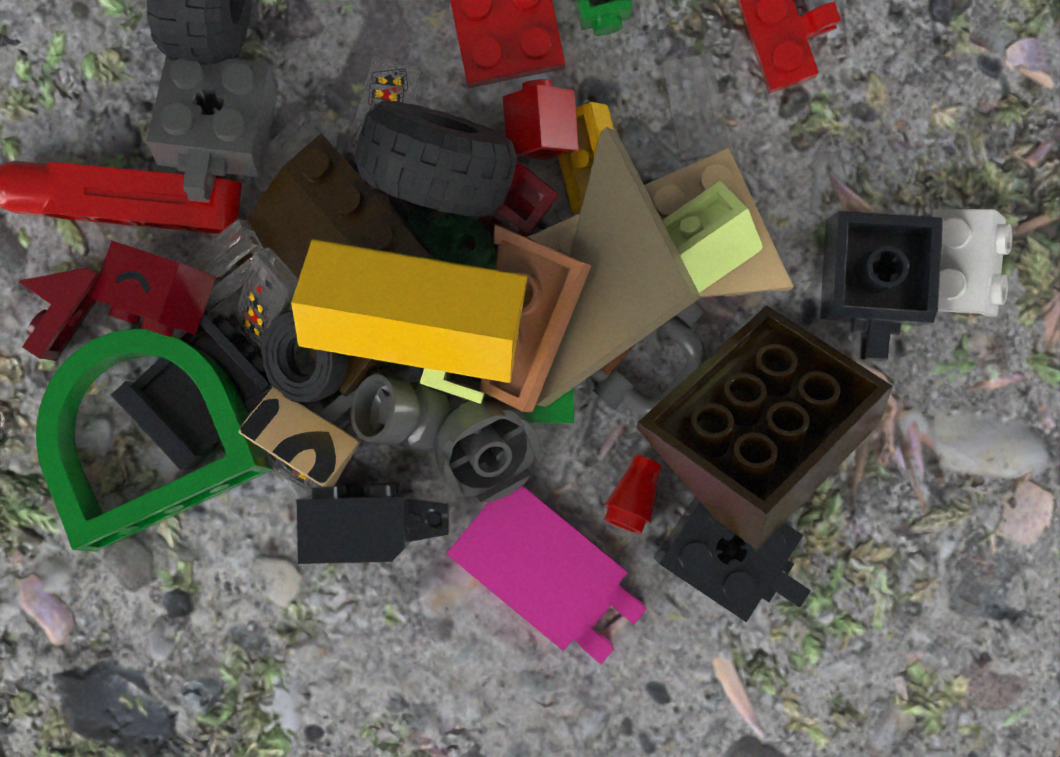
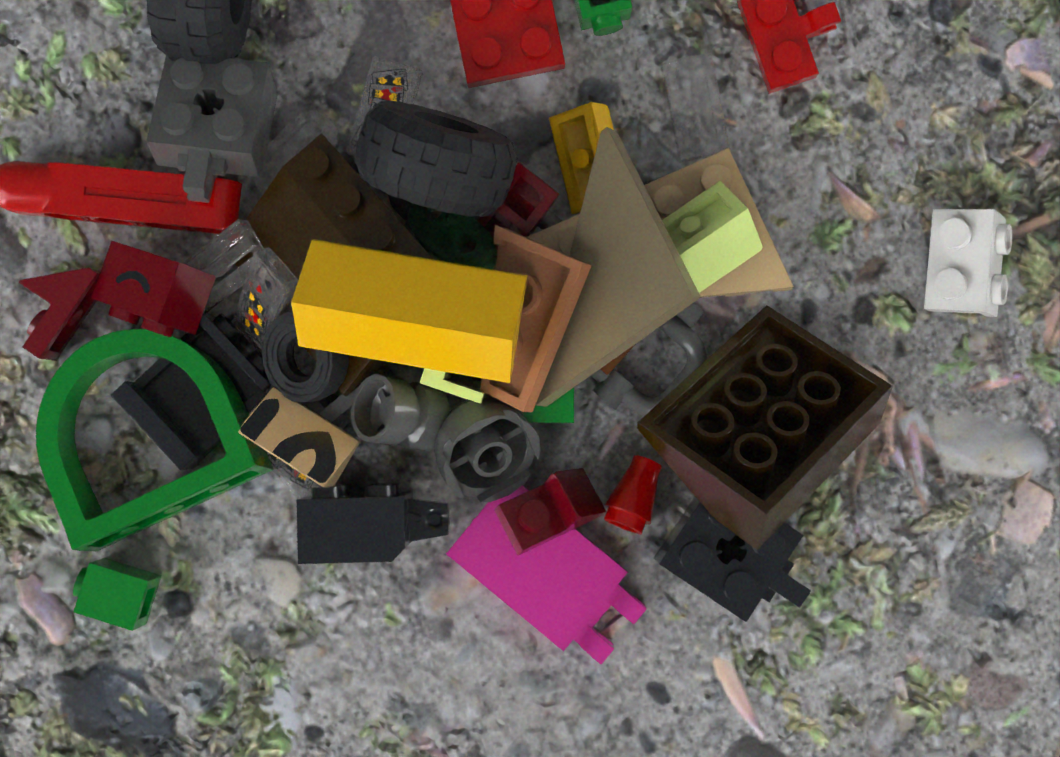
red brick [502,79,579,160] -> none
black hinge [820,211,943,361] -> none
none -> green brick [73,558,162,631]
none -> dark red slope [494,468,607,555]

